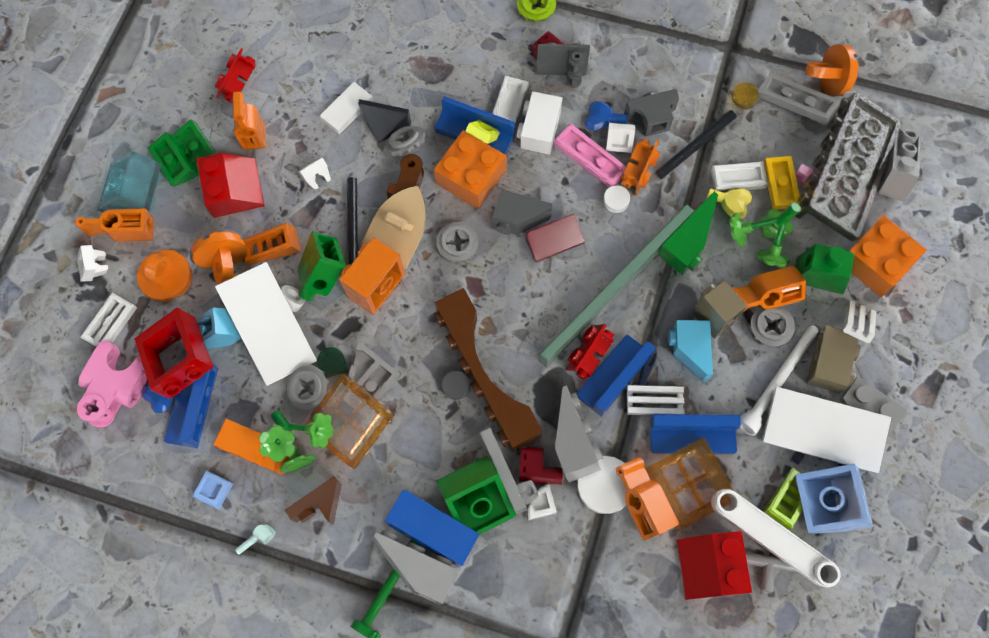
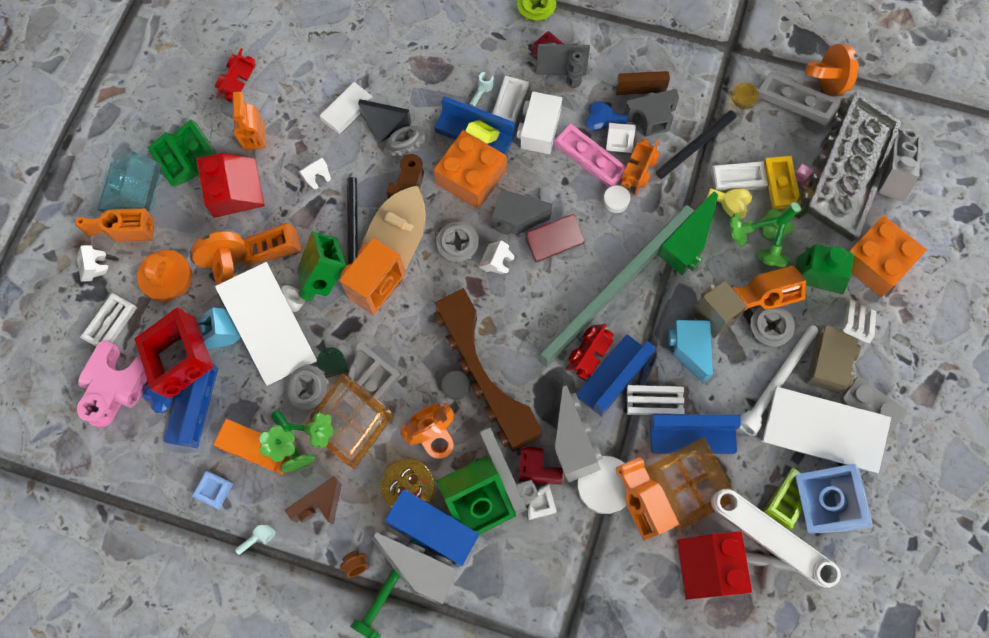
none -> dark orange plate [340,551,369,578]
none -> clear yellow head [381,459,436,509]
none -> orange tile [400,403,455,459]
none -> light aqua hand [469,72,494,107]
none -> white tile [479,240,514,274]
none -> reddish brown tile [615,71,670,95]

